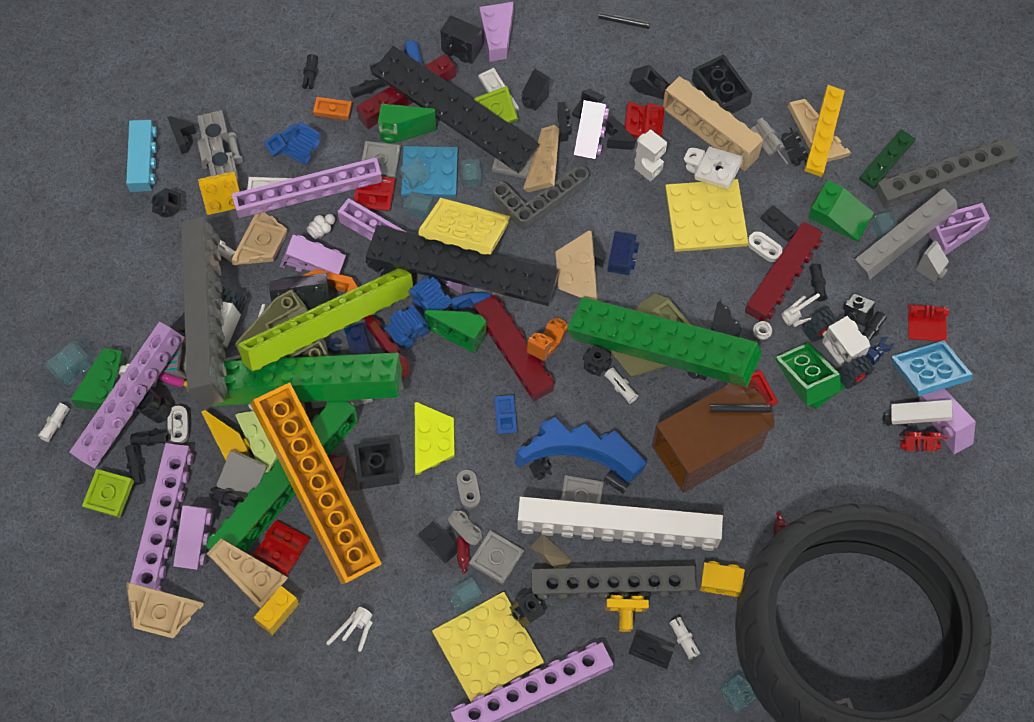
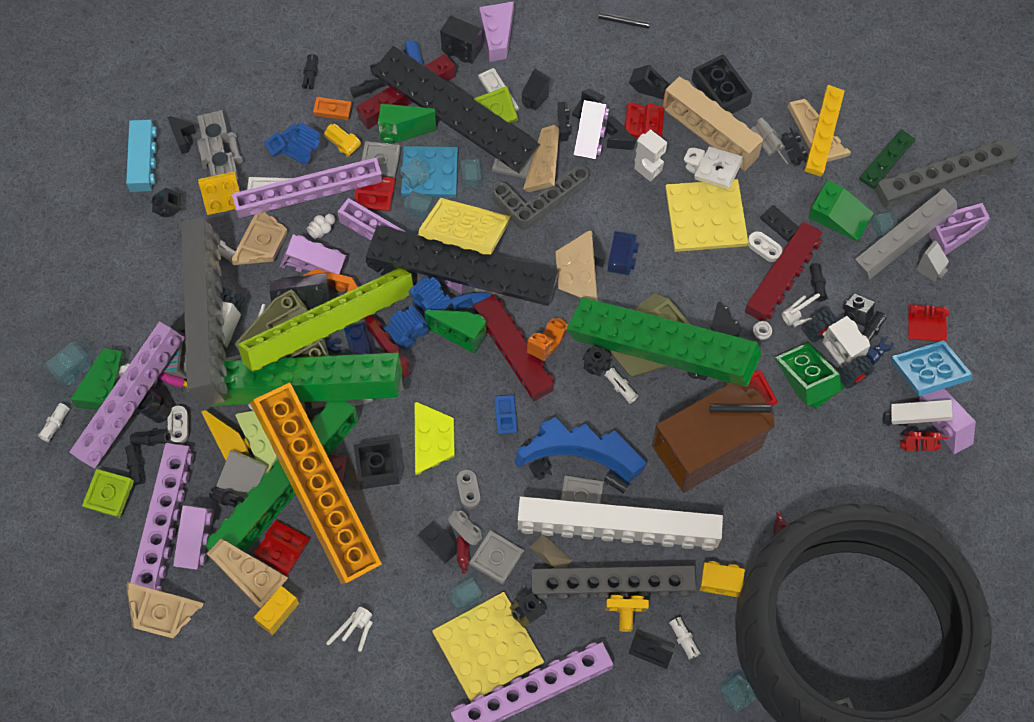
none -> yellow piece [324,124,361,157]

